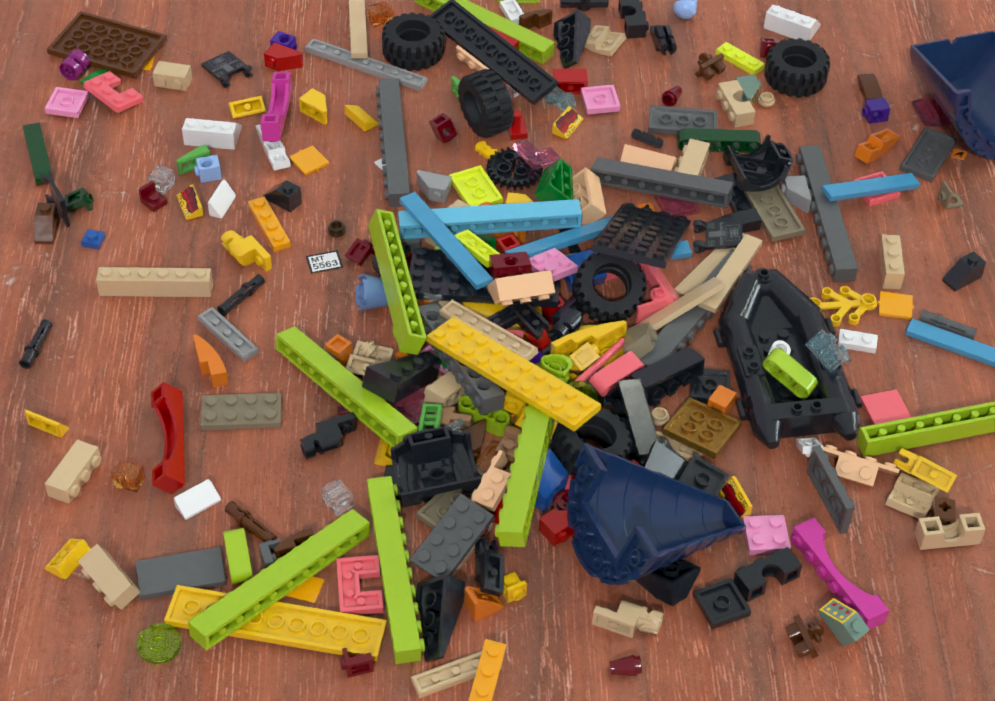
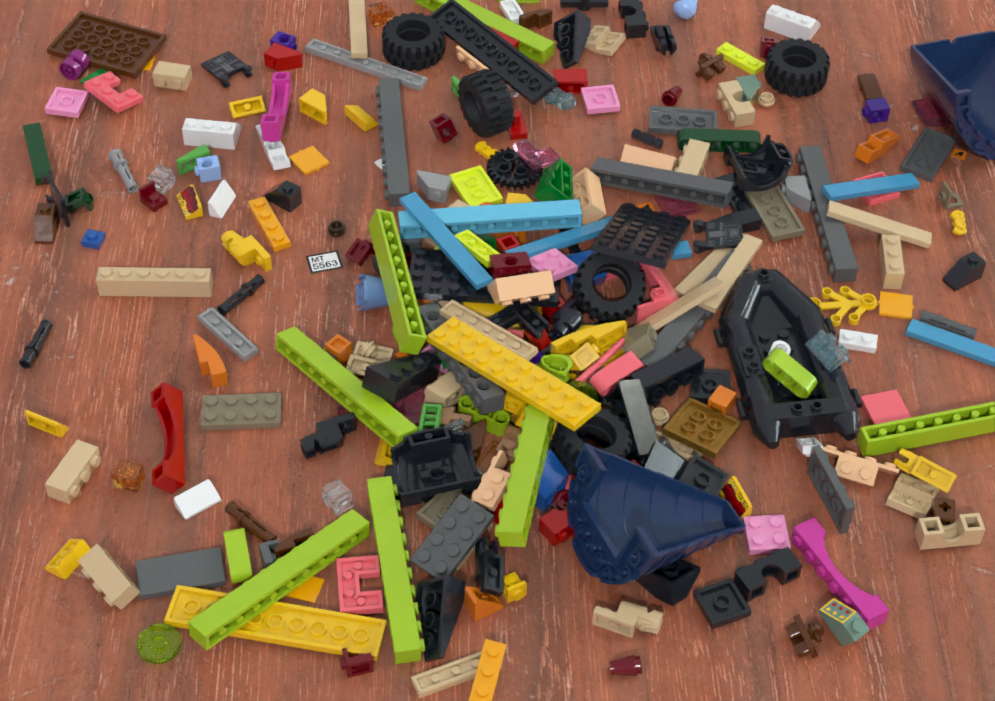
slope [552,106,583,140] -> none
none -> light grey pin [108,149,139,193]
none -> tan tile [826,200,932,249]
none -> yellow piece [949,210,967,236]

